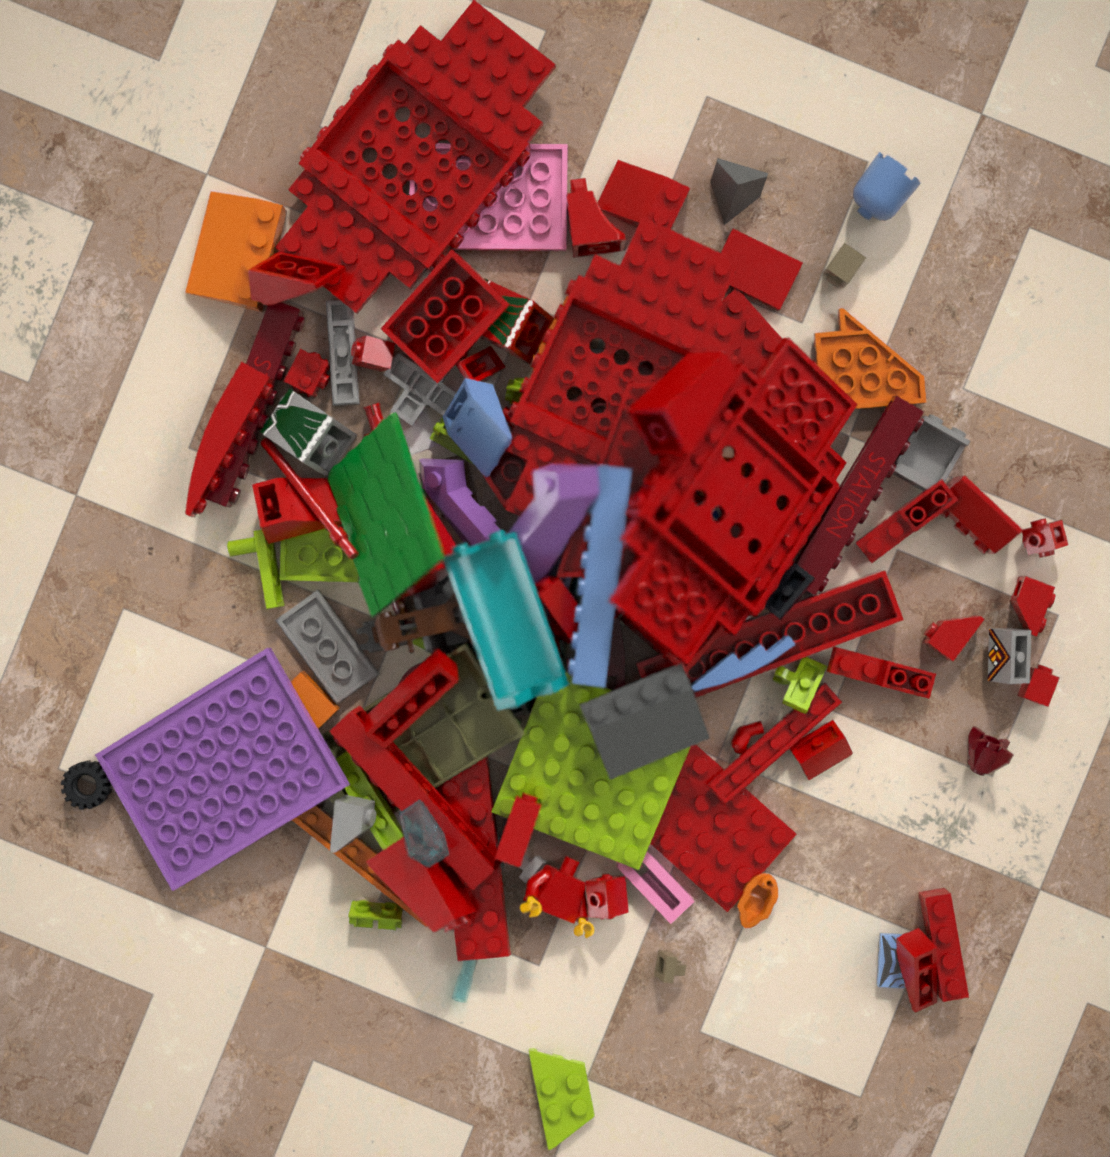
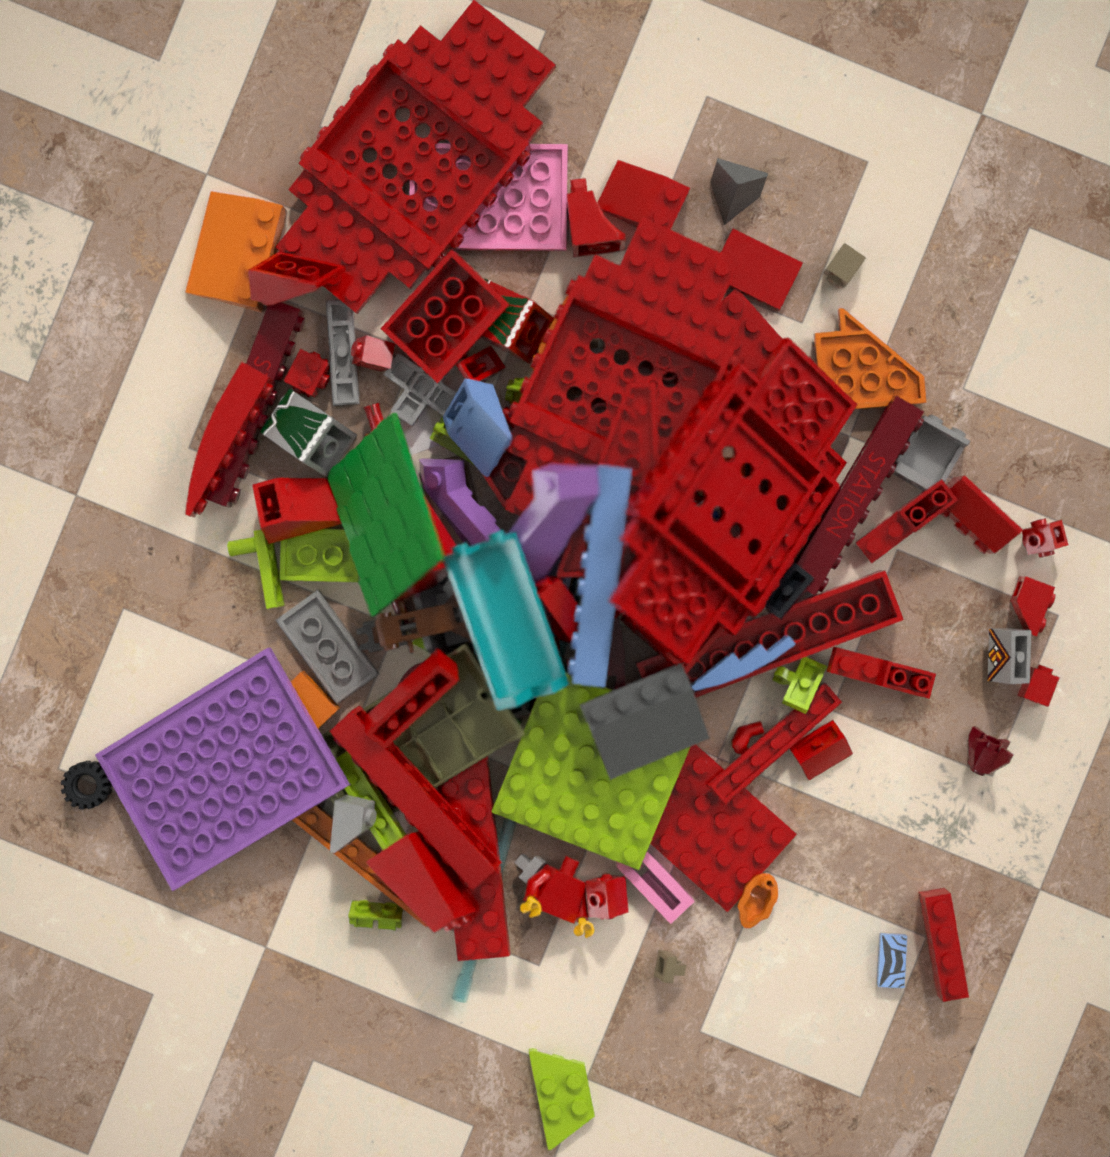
red bar [260,437,359,560] -> none
clear light blue slope [399,800,449,868] -> none
red slope [494,792,542,867] -> none
red slope [628,351,738,456] -> none
medium blue cylinder [853,152,921,221] -> none
red slope [896,928,937,1013] -> none
red slope [923,615,985,661] -> none

